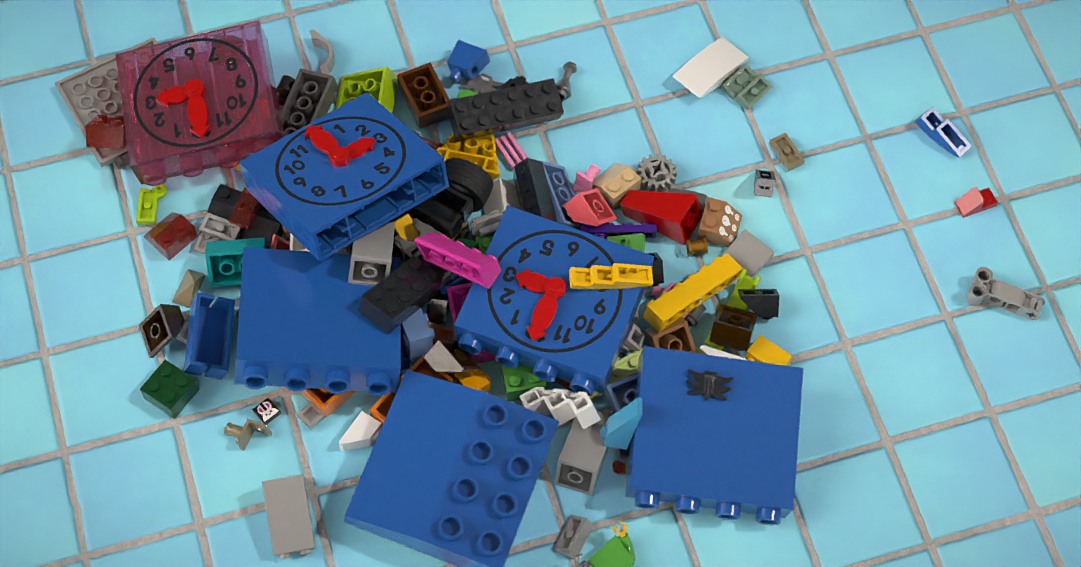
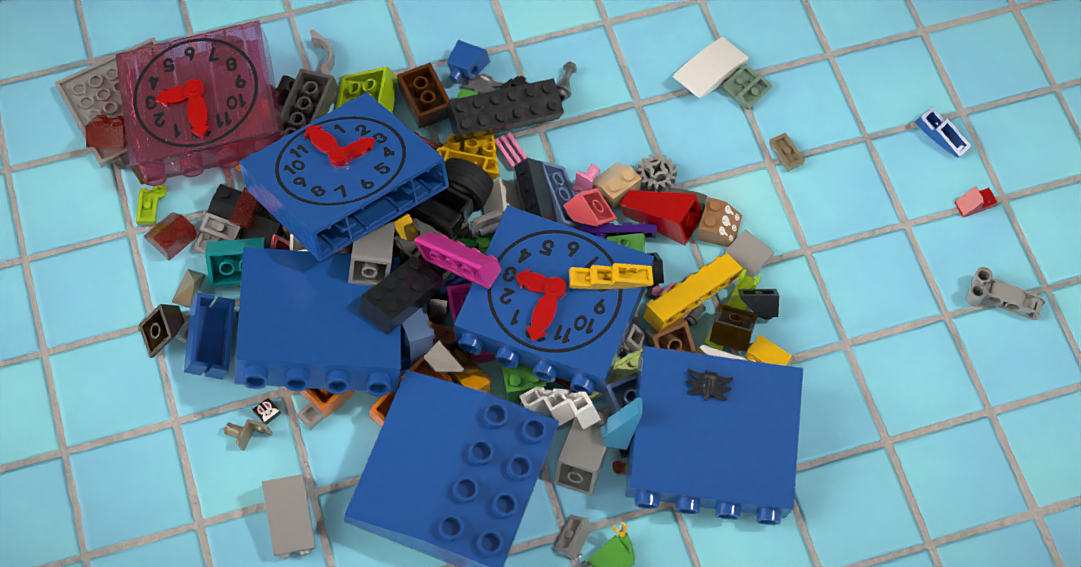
dark green brick [140,359,200,419] -> none
white slope [339,411,382,452] -> none
pearl gold bush [686,237,708,256] -> none
slope [754,170,776,197] -> none

